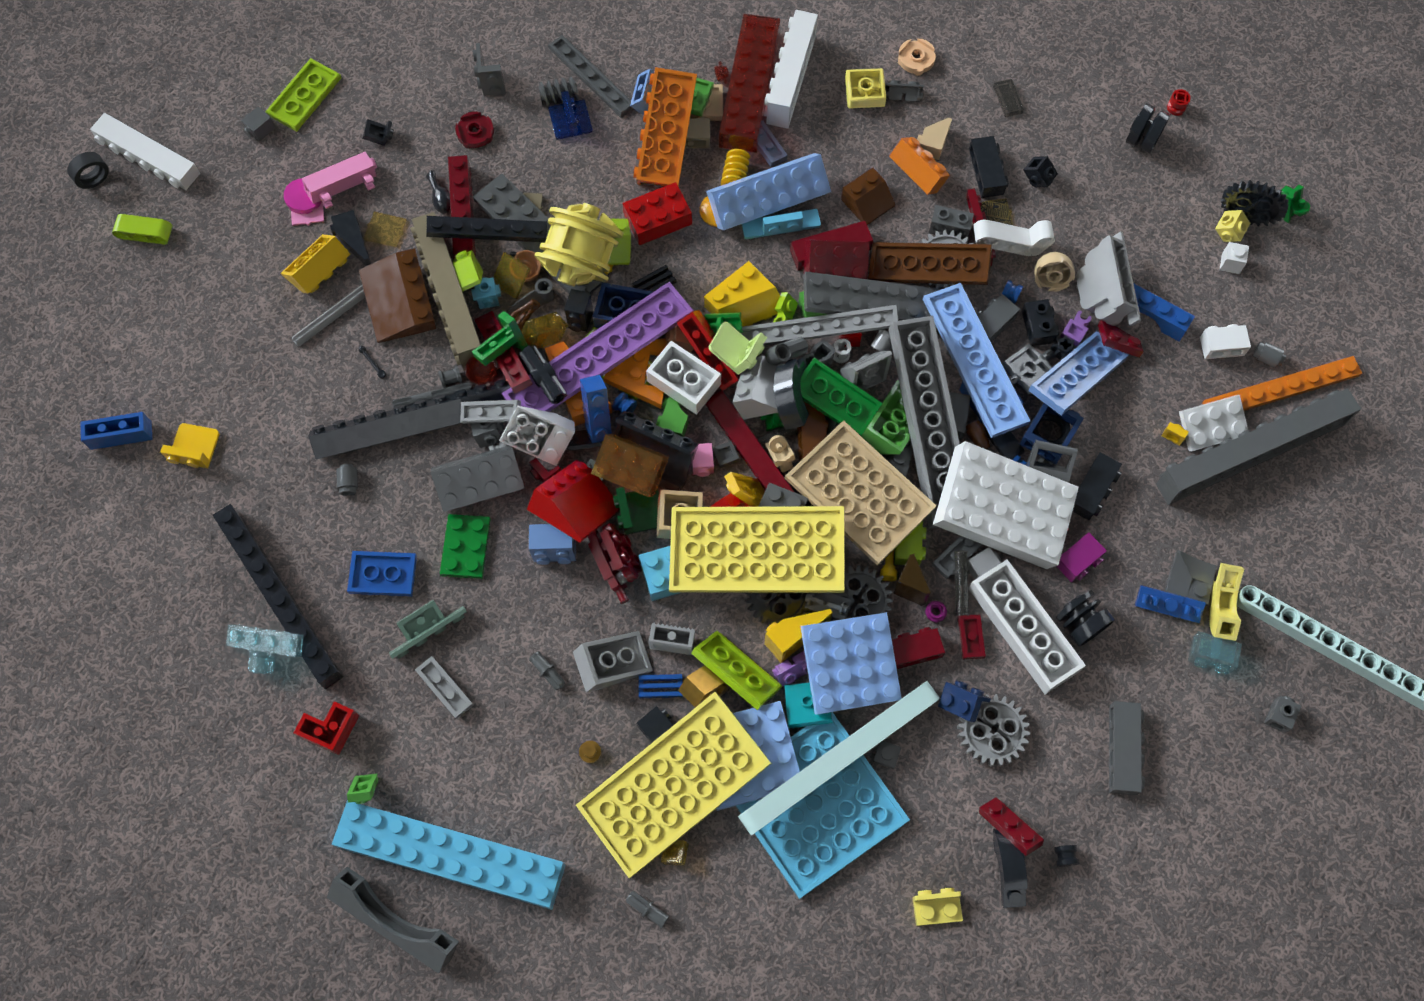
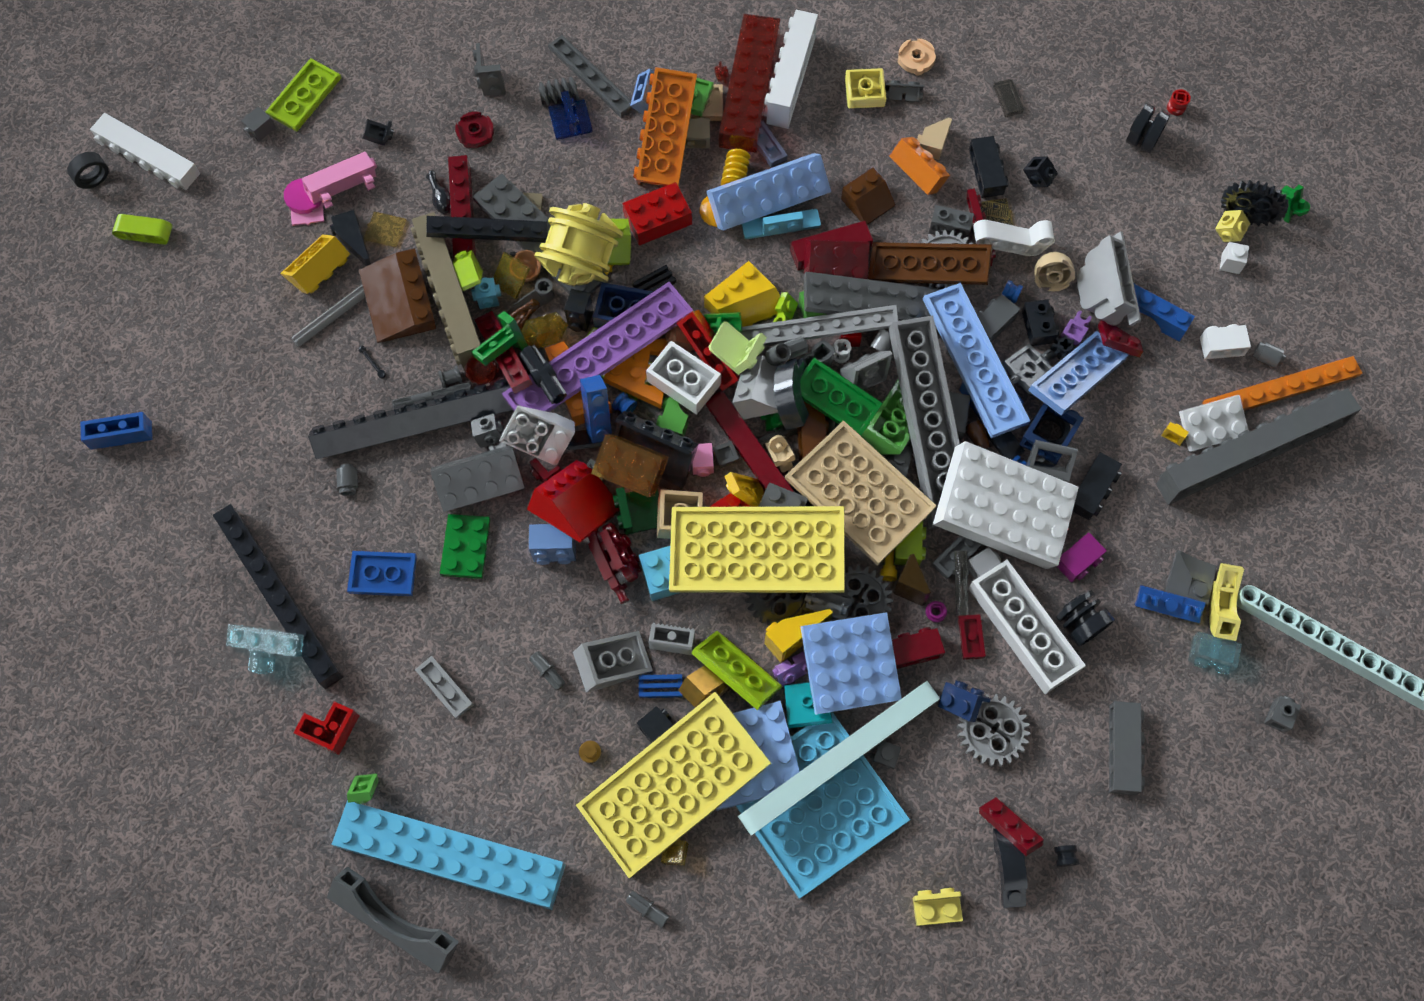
yellow bracket [160,423,220,469] -> none
sand green bracket [389,600,467,659] -> none
light grey tile [460,400,521,424] -> none

